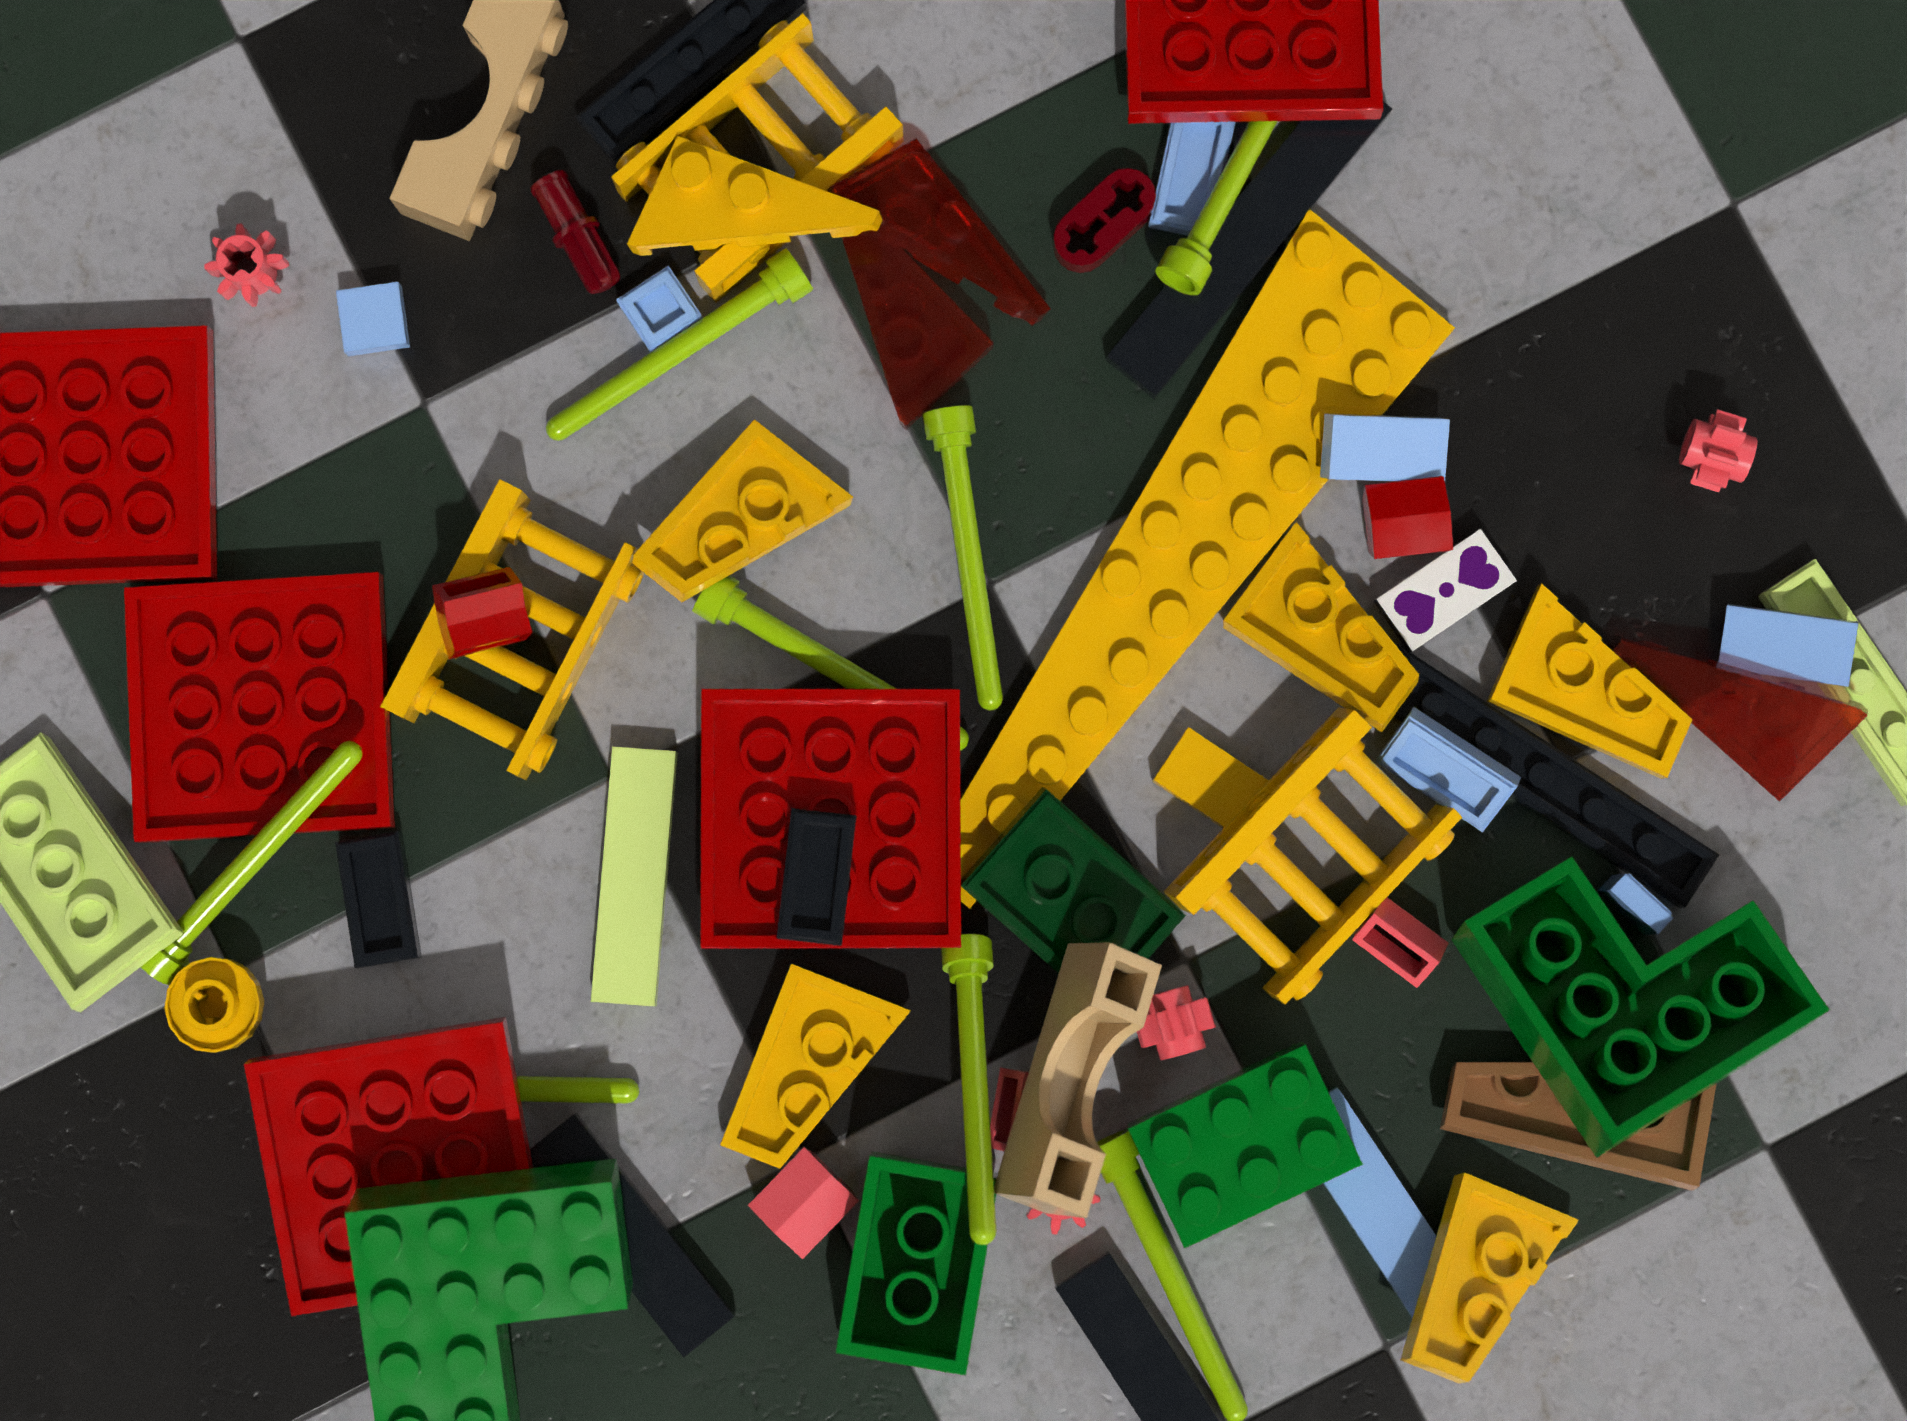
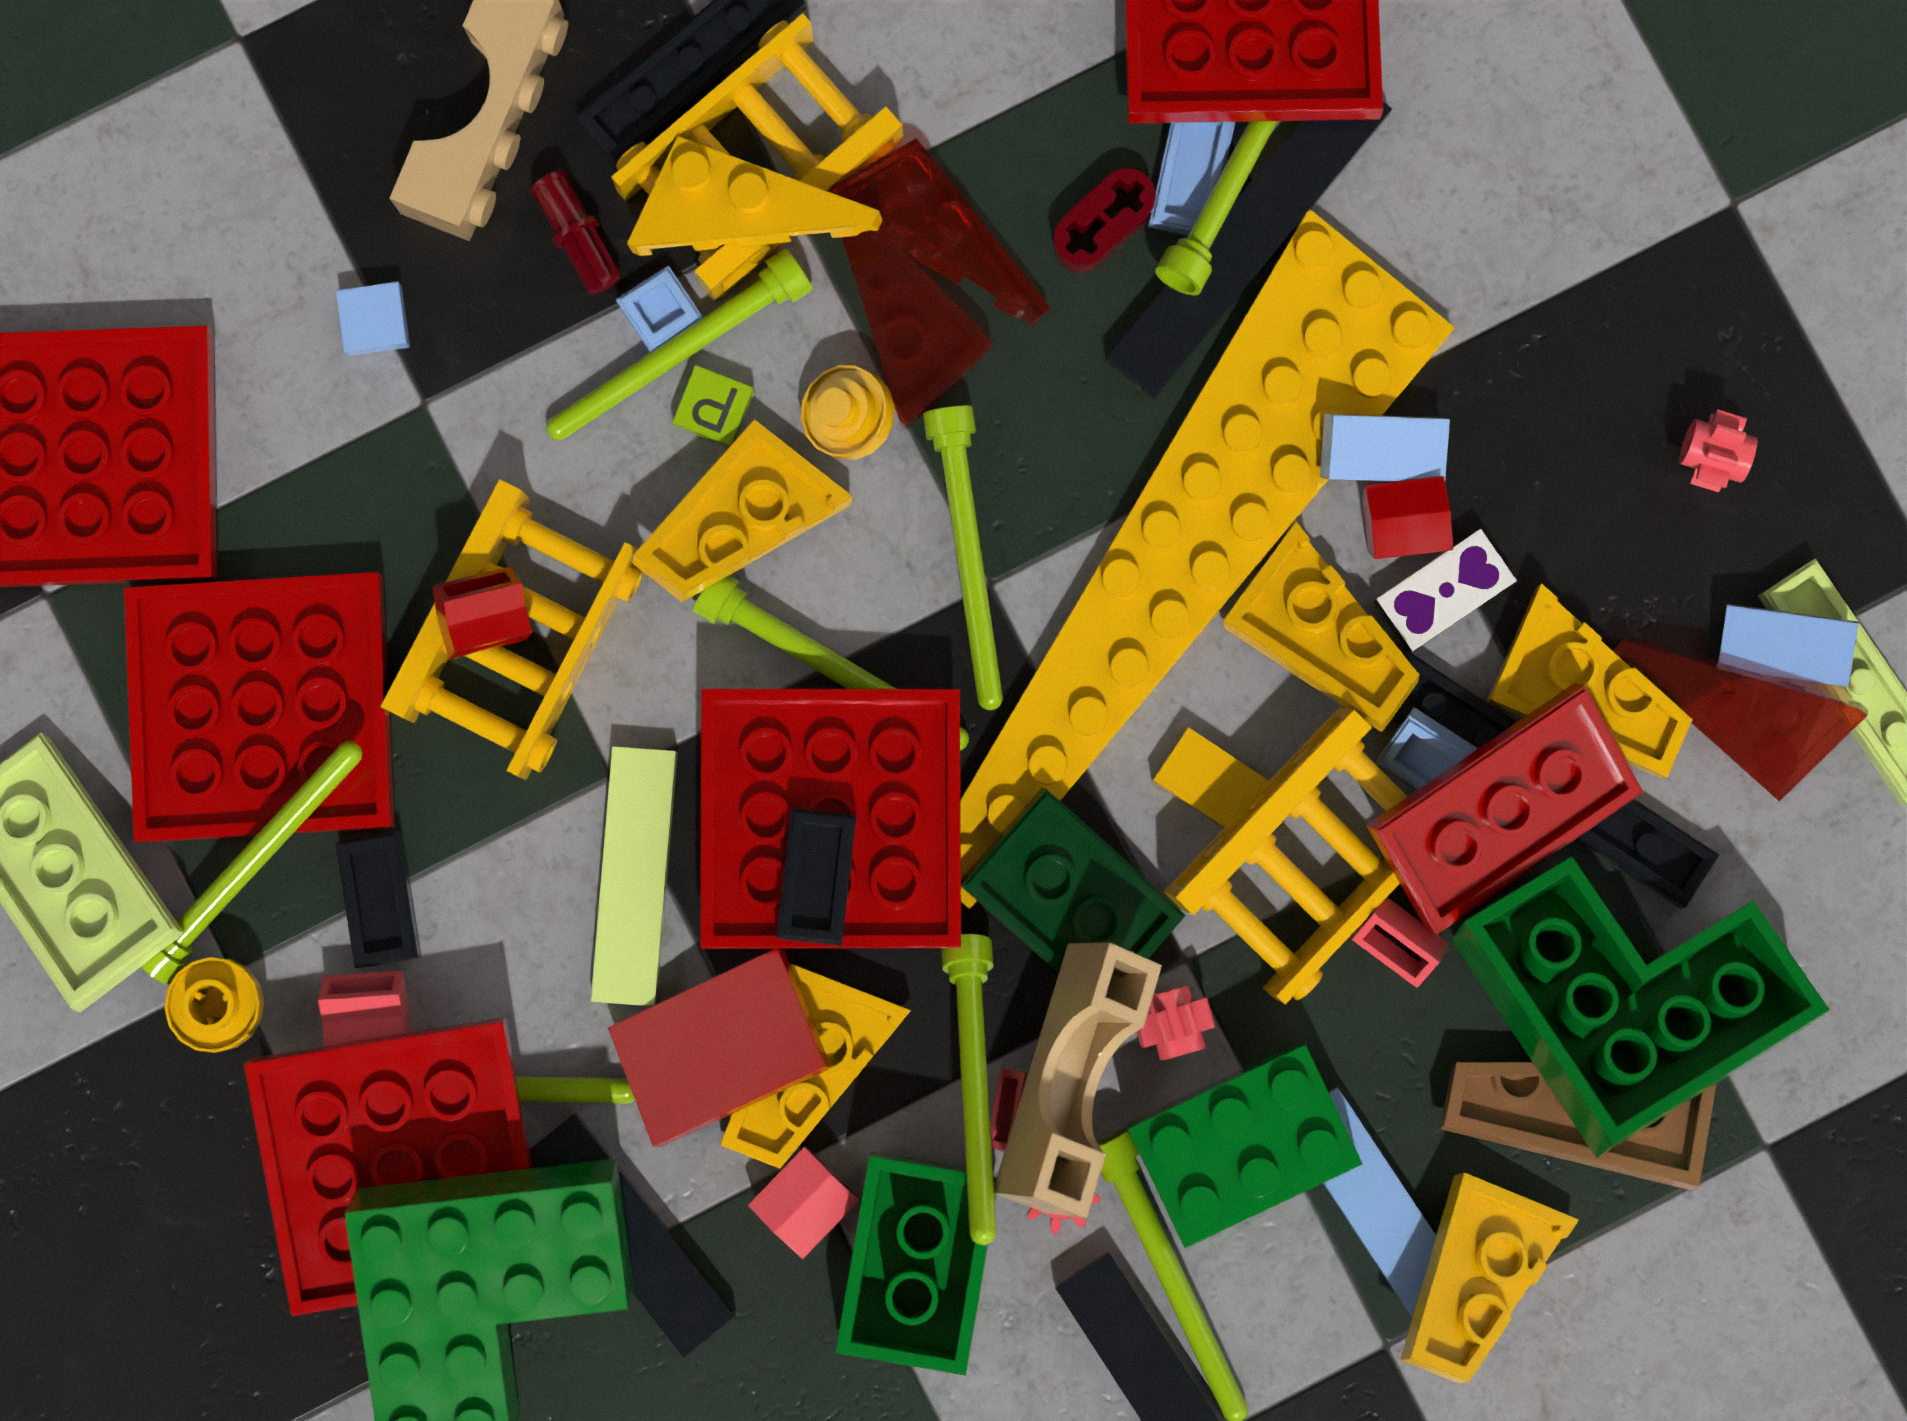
coral gear [204,223,289,307] -> none
light blue tile [1597,873,1673,935] -> none
none -> coral piece [318,970,411,1046]
none -> red tile [608,949,831,1147]
none -> lime tile [672,365,755,448]
none -> yellow plate [800,365,895,460]
none -> red tile [1366,683,1643,935]

